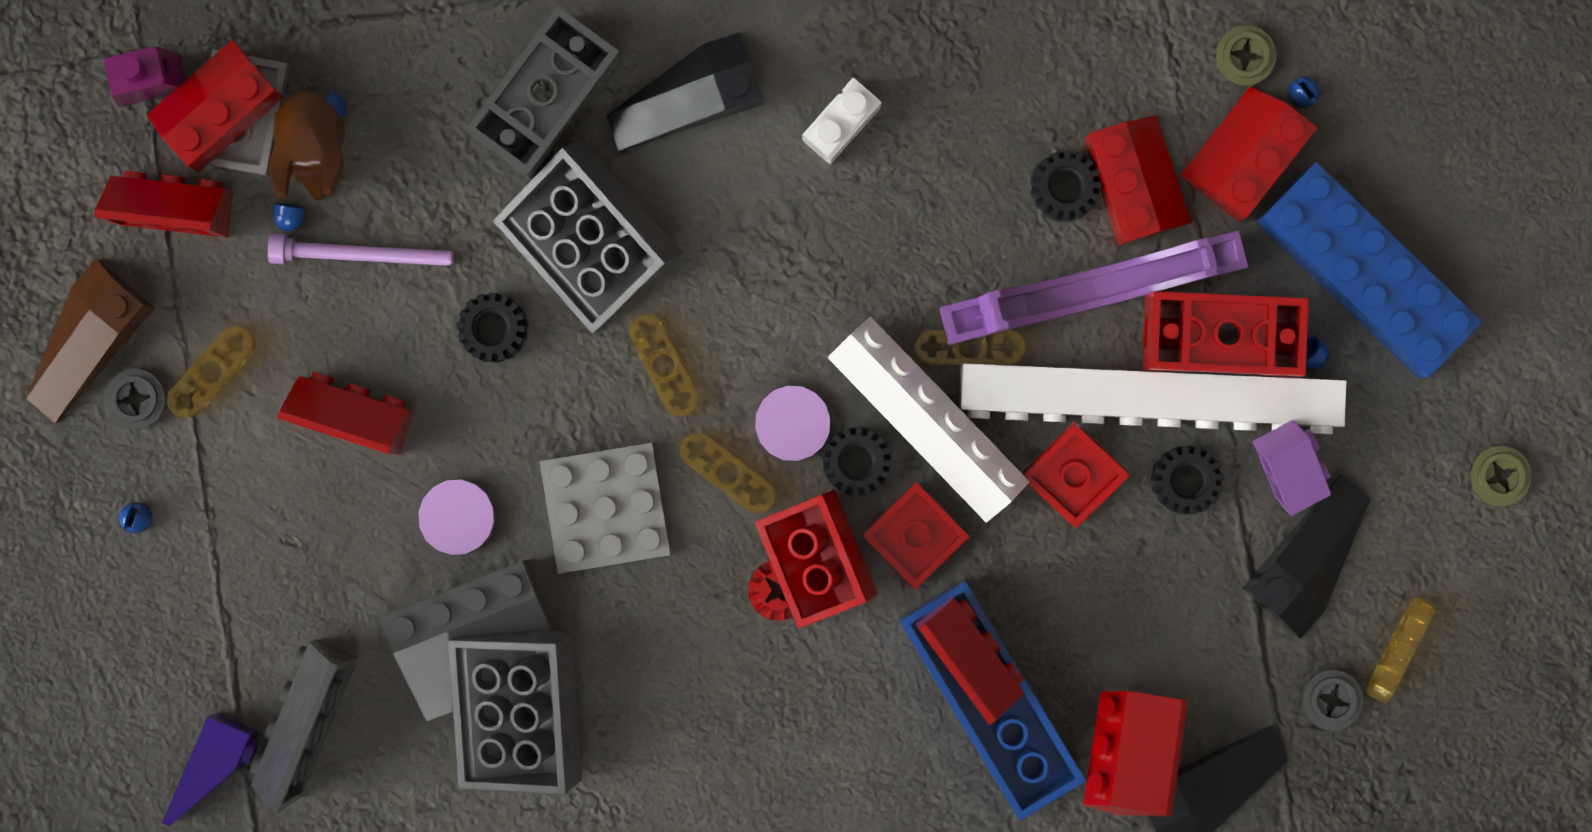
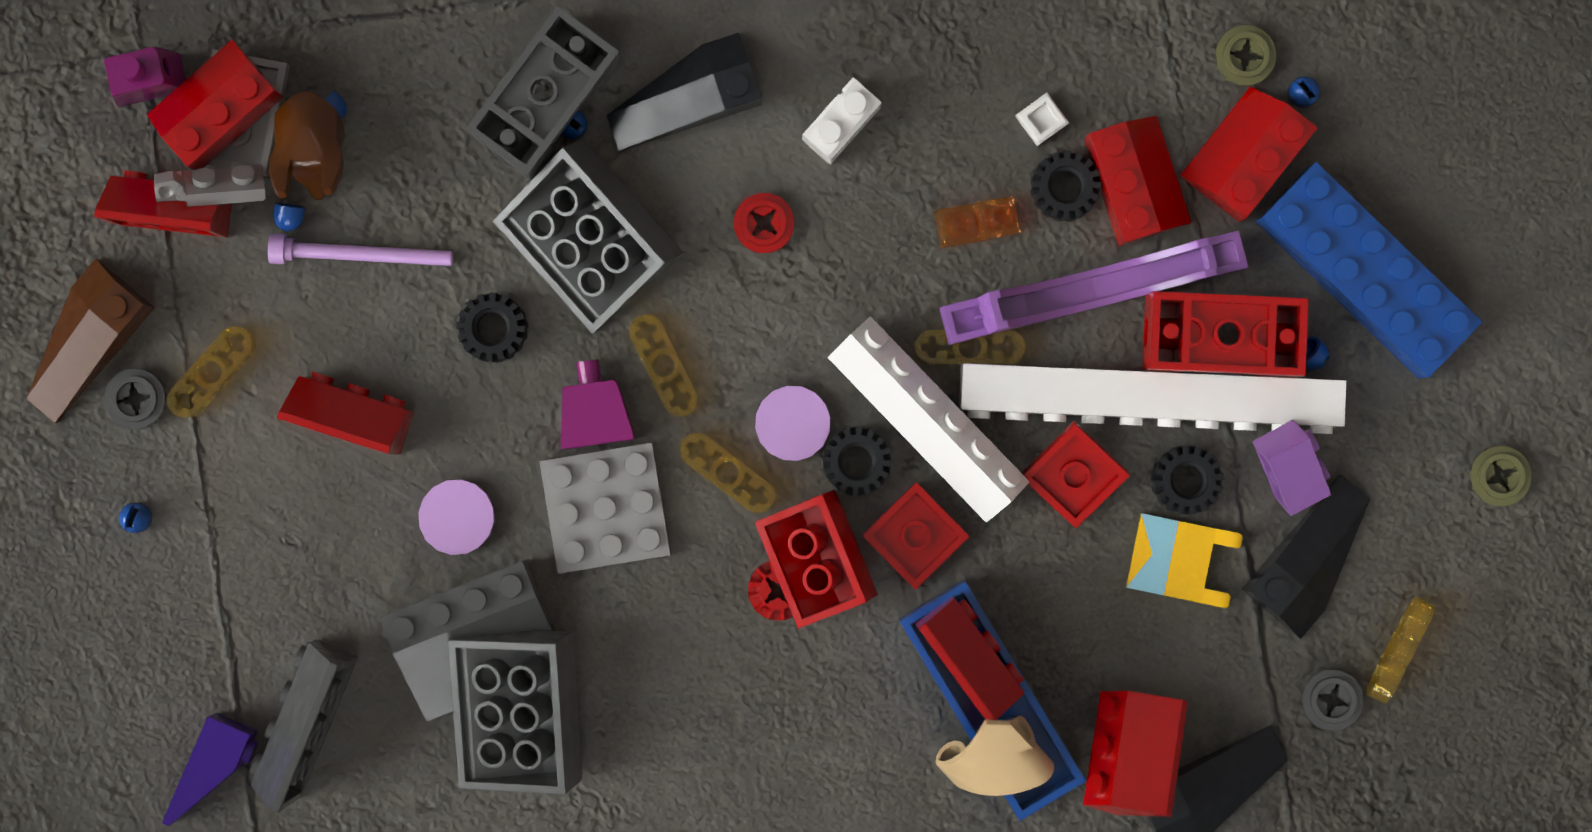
none -> light grey hinge [154,165,266,207]
none -> blue hinge [561,110,588,140]
none -> magenta torso [561,360,636,450]
none -> red gear [734,193,794,253]
none -> clear orange slope [933,196,1020,249]
none -> tan panel [935,715,1054,796]
none -> white tile [1015,93,1069,147]
none -> yellow flag [1126,513,1243,608]

